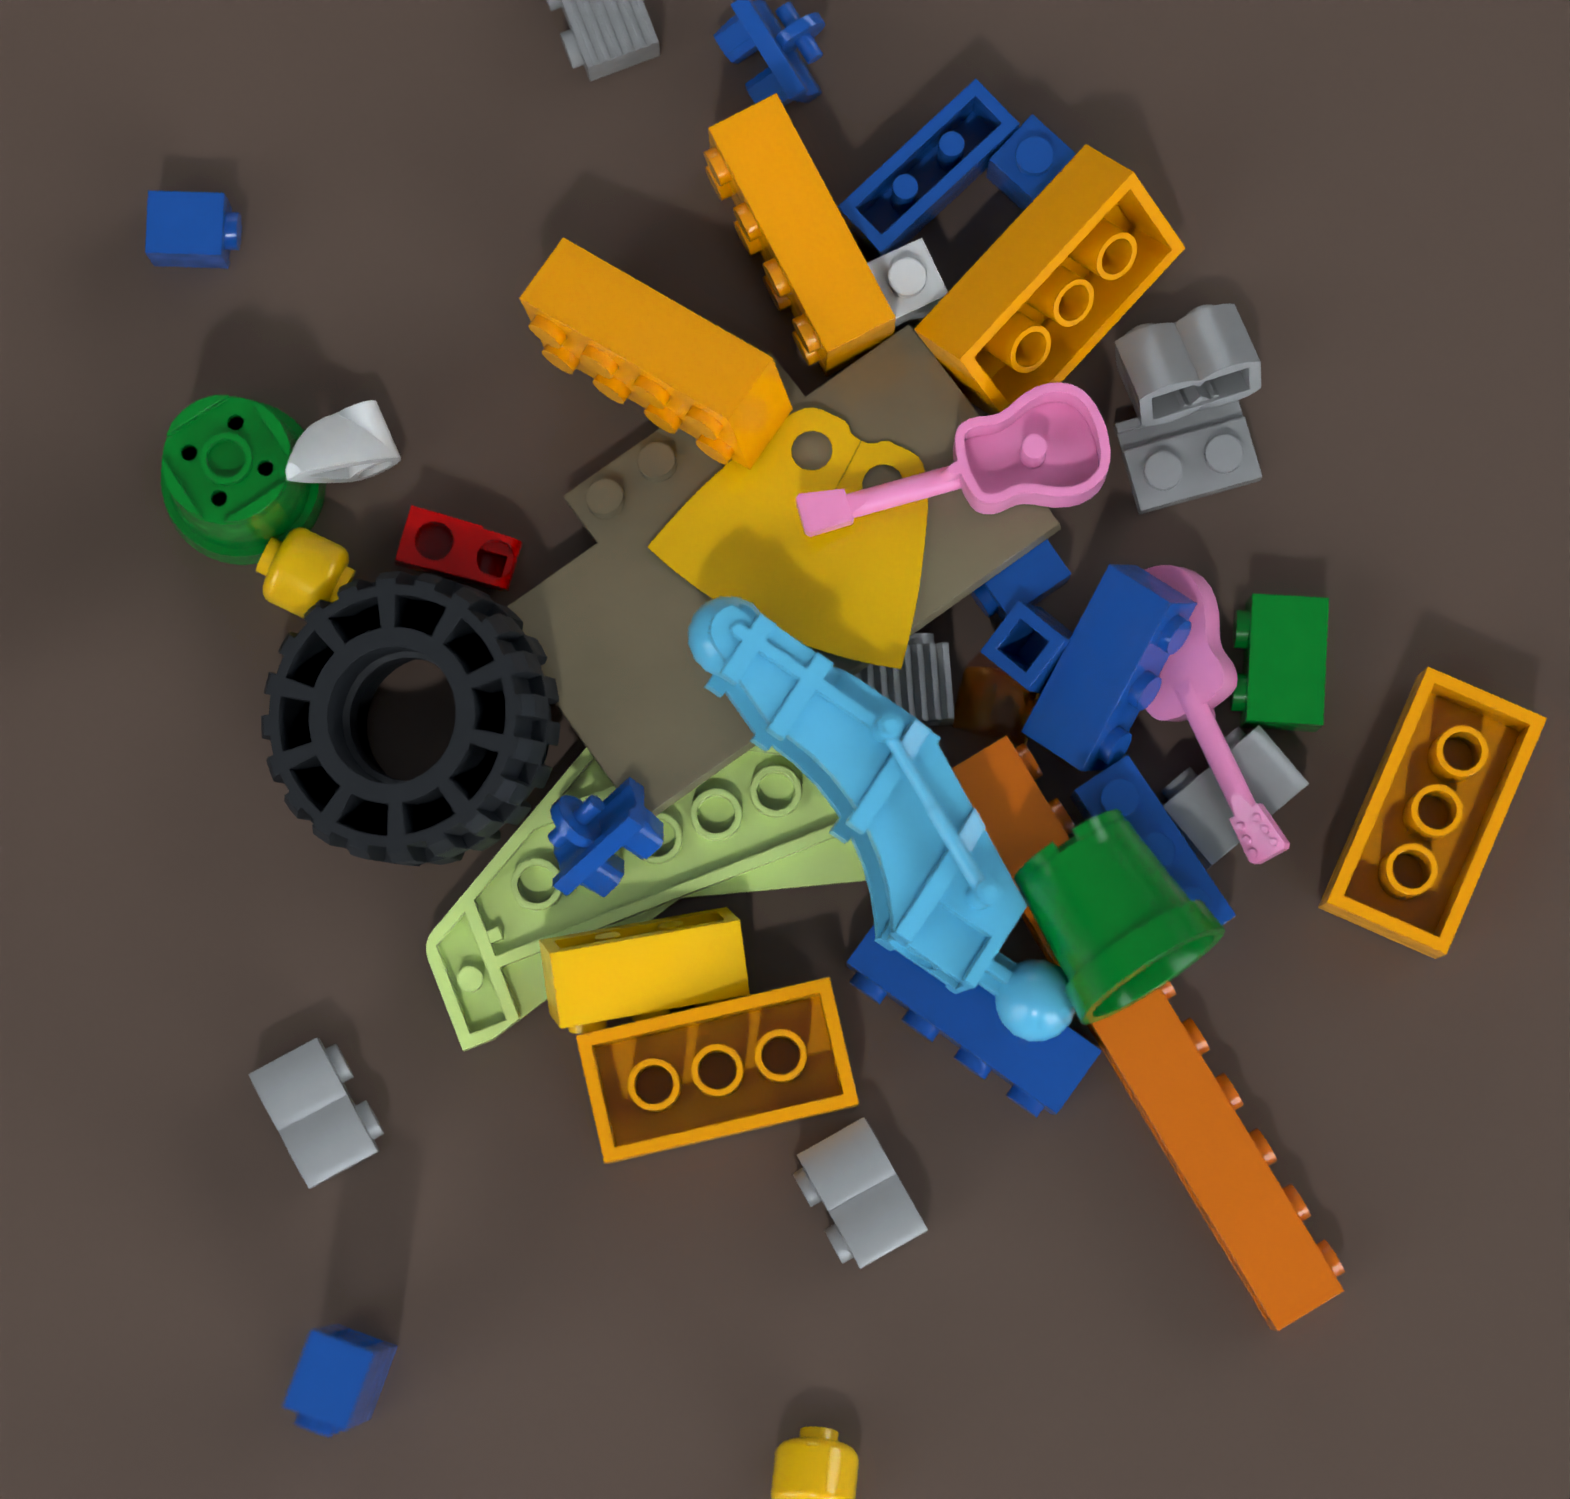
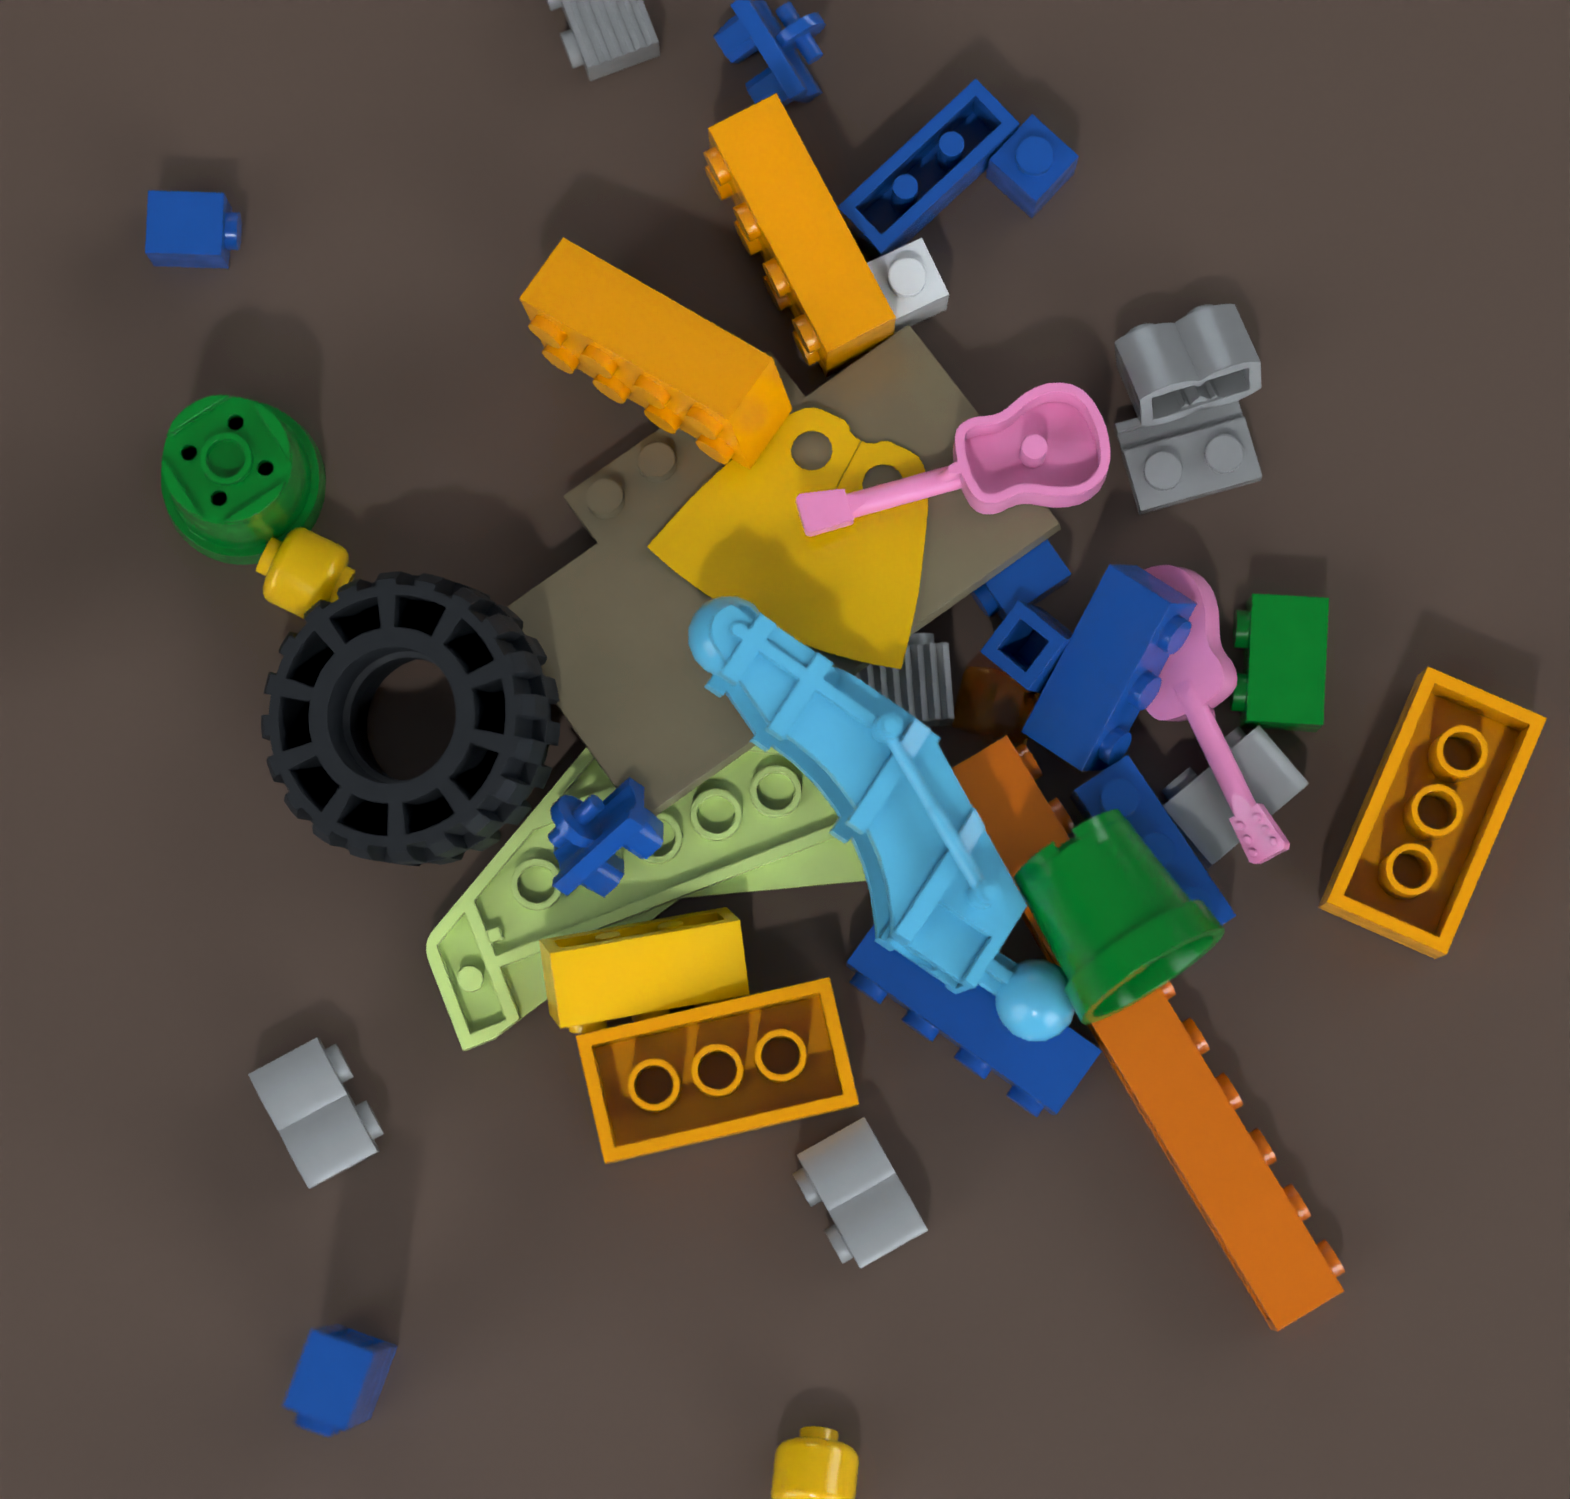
white piece [285,400,401,483] -> none
red leg [395,505,523,591] -> none
light orange brick [914,144,1186,415] -> none

